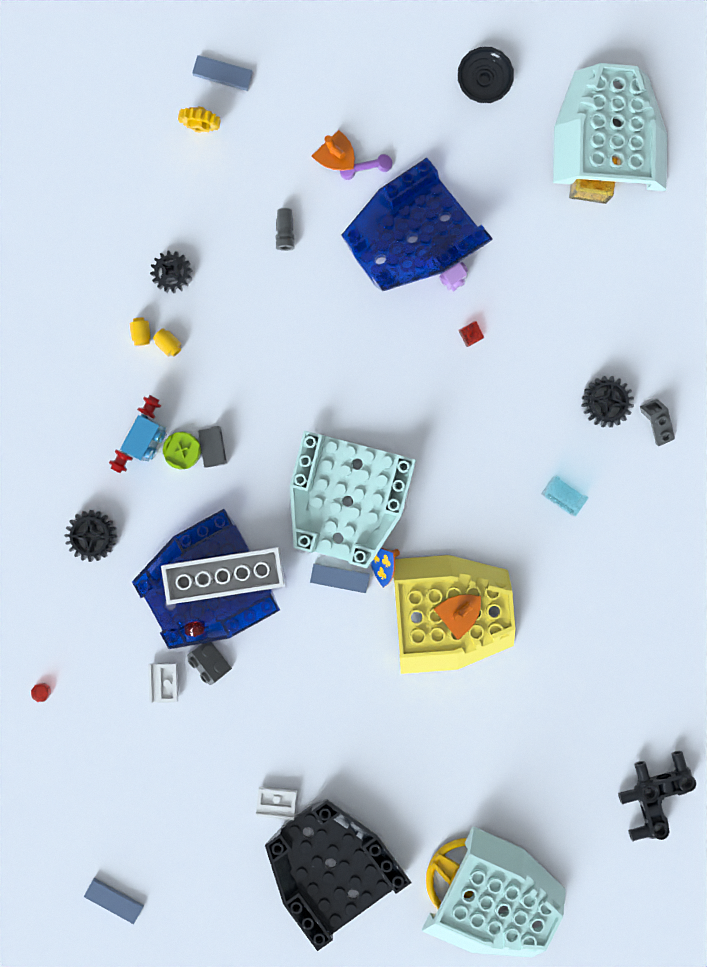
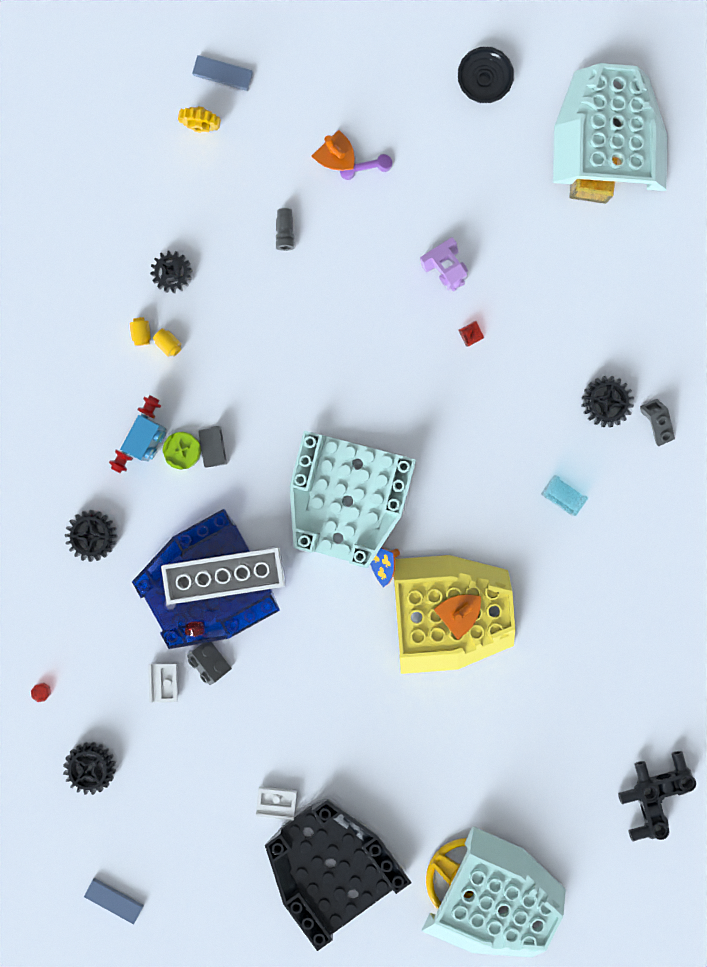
sand blue tile [310,564,370,593] -> none
clear blue wedge [341,158,493,292] -> none
none -> black gear [63,742,116,795]

